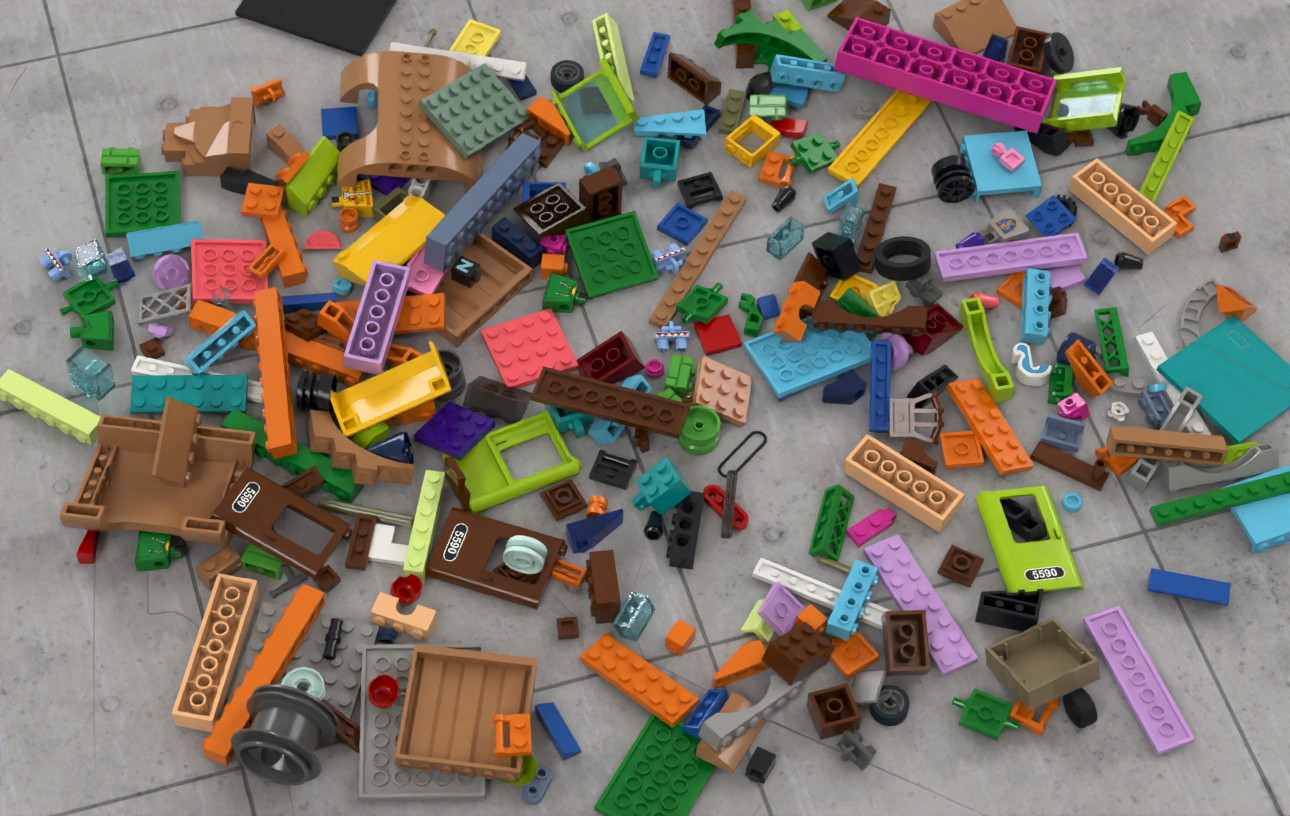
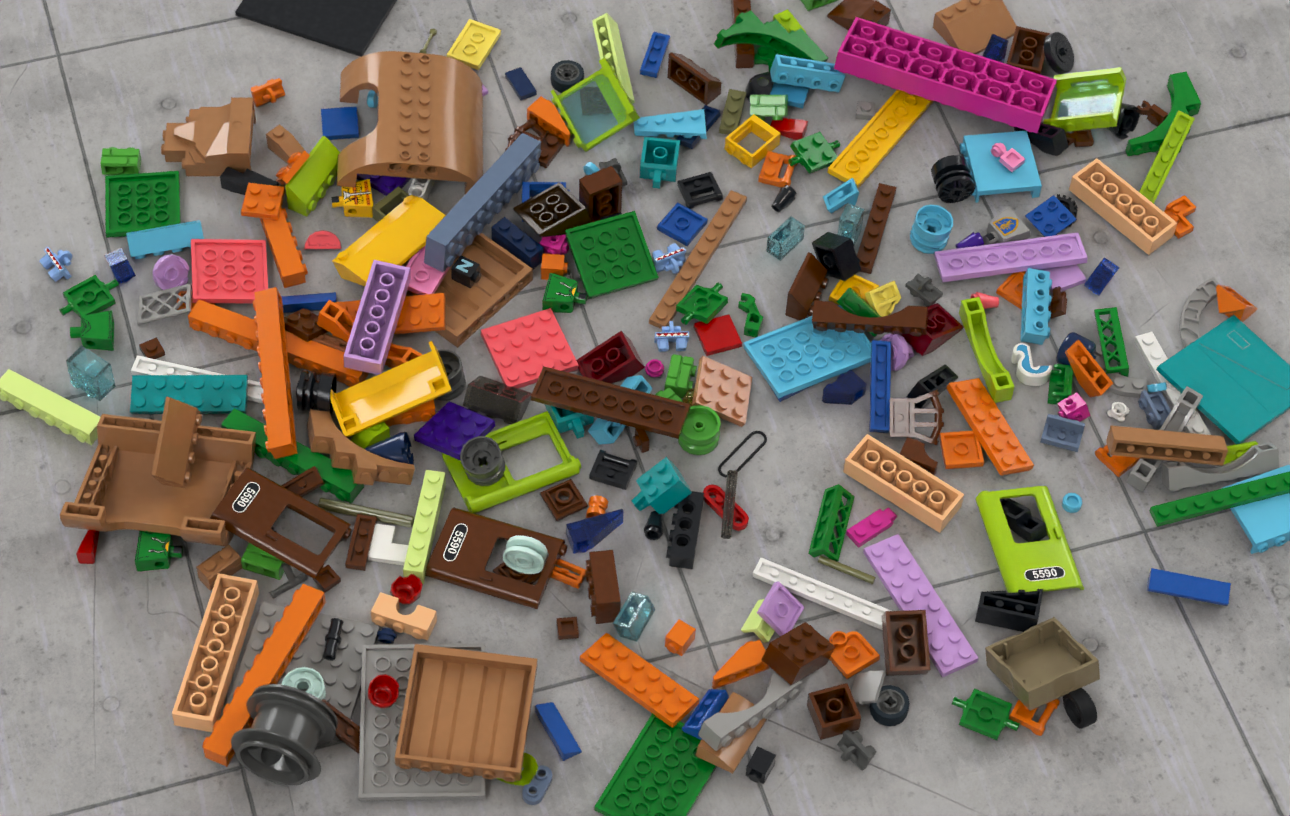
clear light blue brick [75,239,107,281] -> none
lavender plate [148,323,173,339] -> none
medium azure brick [182,310,256,375] -> none
clear light blue bar [212,287,236,313] -> none
orange tile [247,243,287,280] -> none
medium azure tile [333,278,352,295] -> none
pearl dark grey wheel [336,132,355,152] -> none
orange wheel [339,208,359,233] -> none
white plate [389,42,528,81] -> none
sand green plate [418,63,530,159] -> none
reddish brown slope [444,457,471,510] -> none
orange plate [493,713,532,757] -> none
blue slope [757,294,780,320] -> none
orange arch [773,281,820,343] -> none
orange brick [795,604,828,636] -> none
medium azure brick [826,559,880,641] -> none
black tyre [875,236,931,281] -> none
reddish brown piece [937,545,984,588] -> none
reddish brown piece [1030,441,1109,491] -> none
lavender plate [1083,605,1195,756] -> none
black cone [1114,252,1143,270] -> none
reddish brown plate [1218,231,1241,253] -> none
none -> dark grey wheel [460,436,505,486]
none -> medium azure wheel [910,204,953,254]

